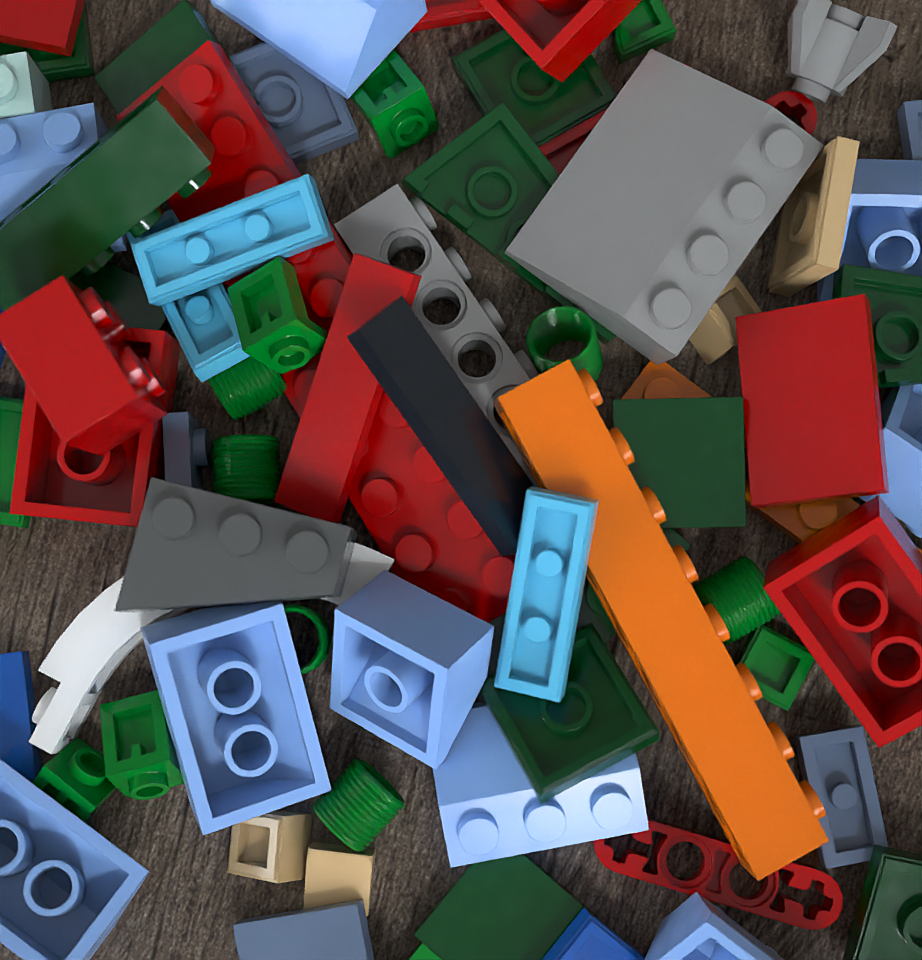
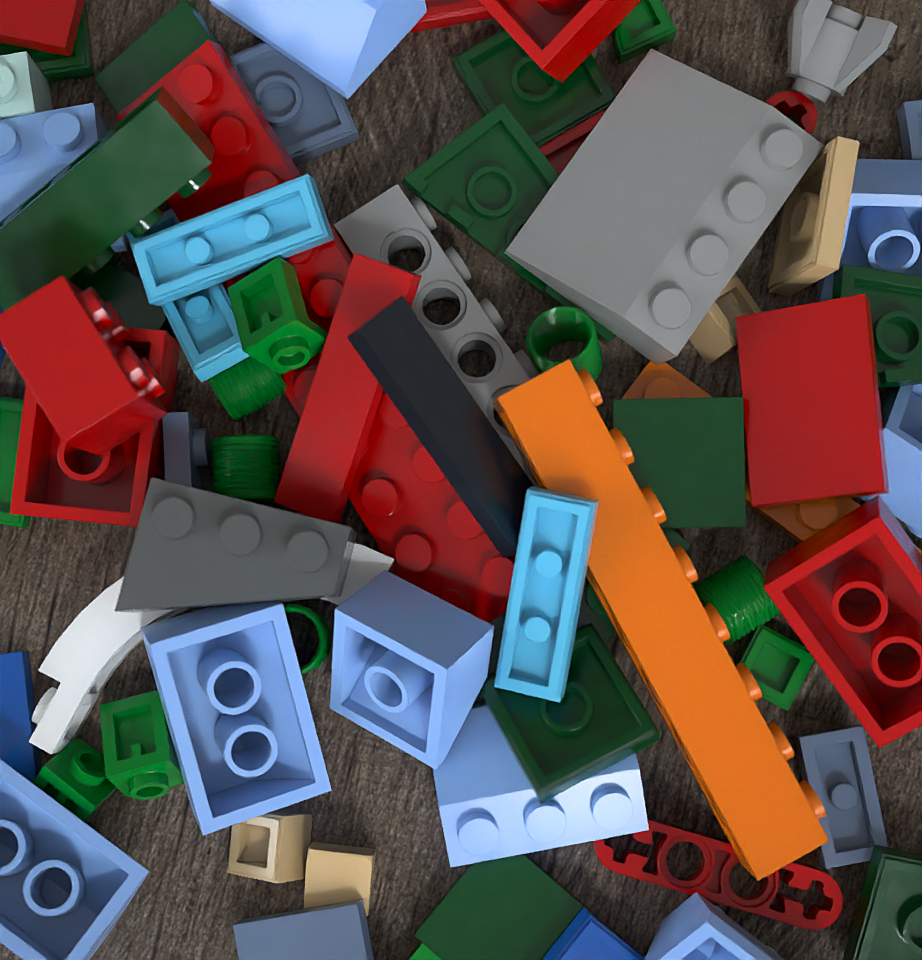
green piece [313,758,405,852] -> none
green bracket [349,49,439,158] -> none

